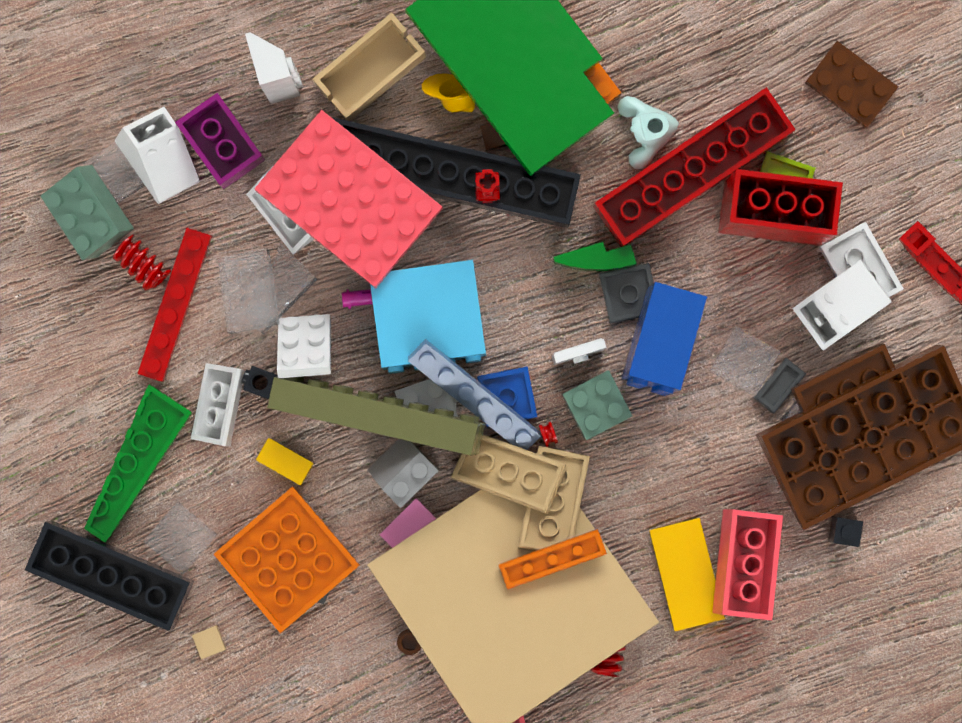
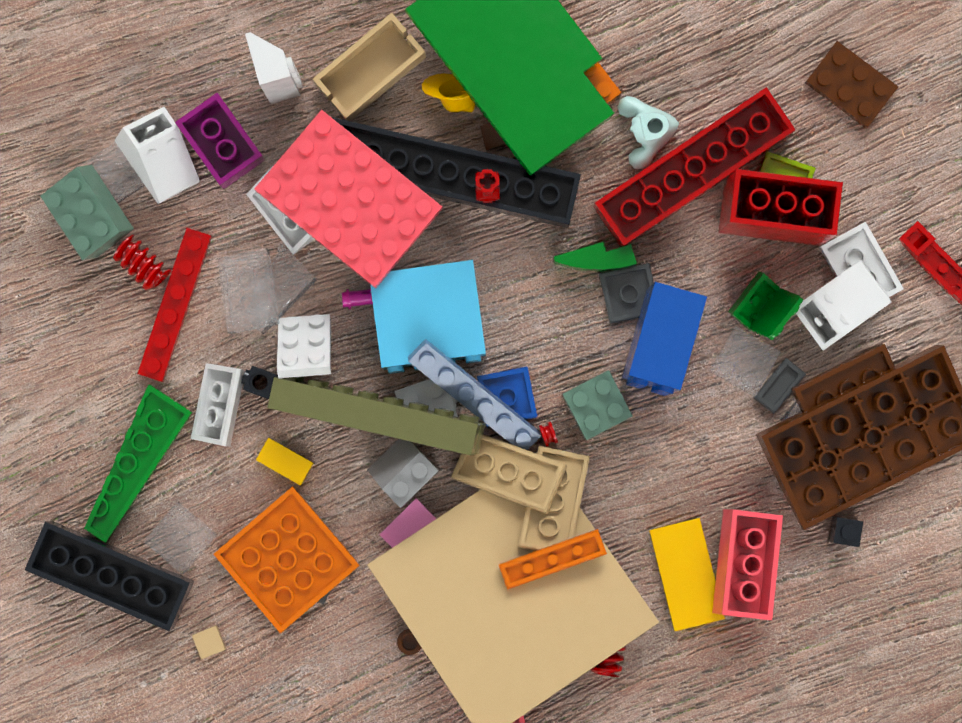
white plate [552,338,607,365] -> none
none -> green bracket [728,271,803,340]

